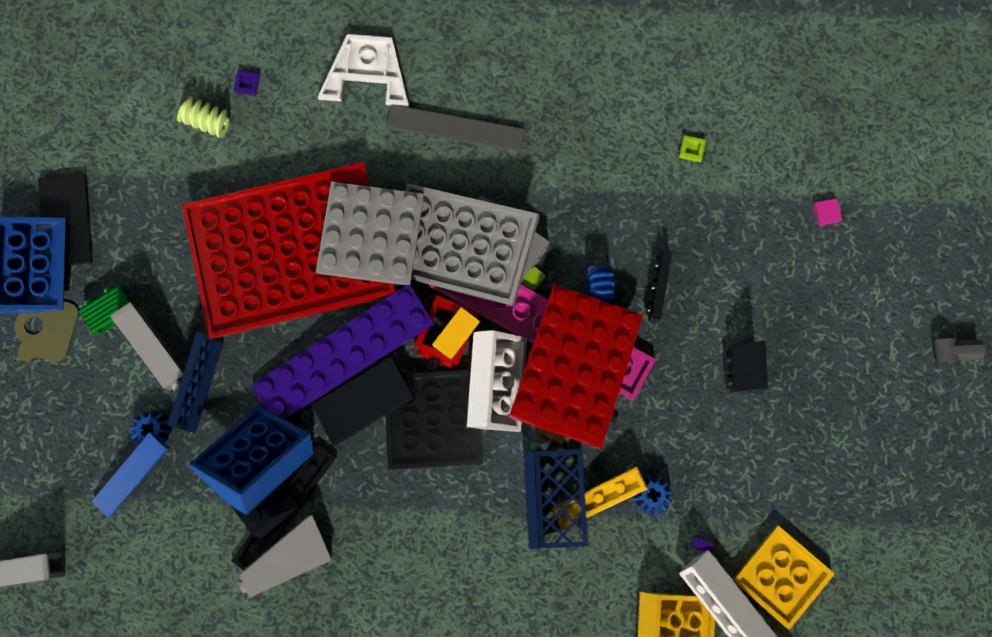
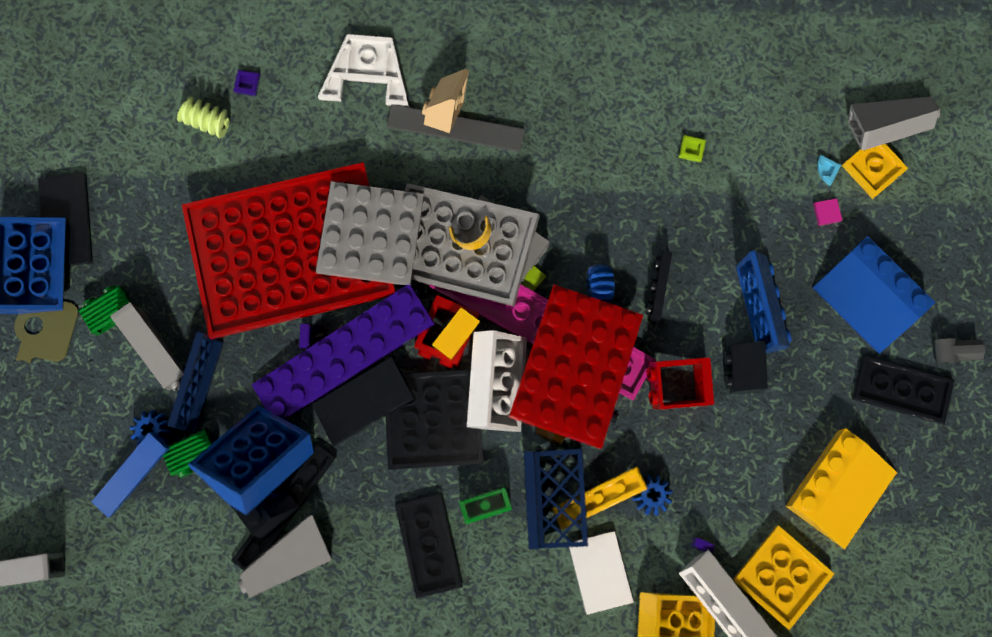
none -> green brick [163,429,214,478]
none -> dark purple tile [299,324,313,350]
none -> black tile [395,493,463,599]
none -> tan slope [422,69,469,133]
none -> yellow helmet [449,216,491,250]
none -> green brick [459,487,512,524]
none -> white tile [569,531,633,615]
none -> red window [646,357,714,410]
none -> blue slope [736,251,791,353]
none -> yellow slope [786,428,897,549]
none -> blue slope [813,236,936,354]
none -> medium azure tile [817,155,841,186]
none -> yellow plate [842,144,908,199]
none -> light grey slope [848,96,940,150]
none -> black tile [852,354,955,425]

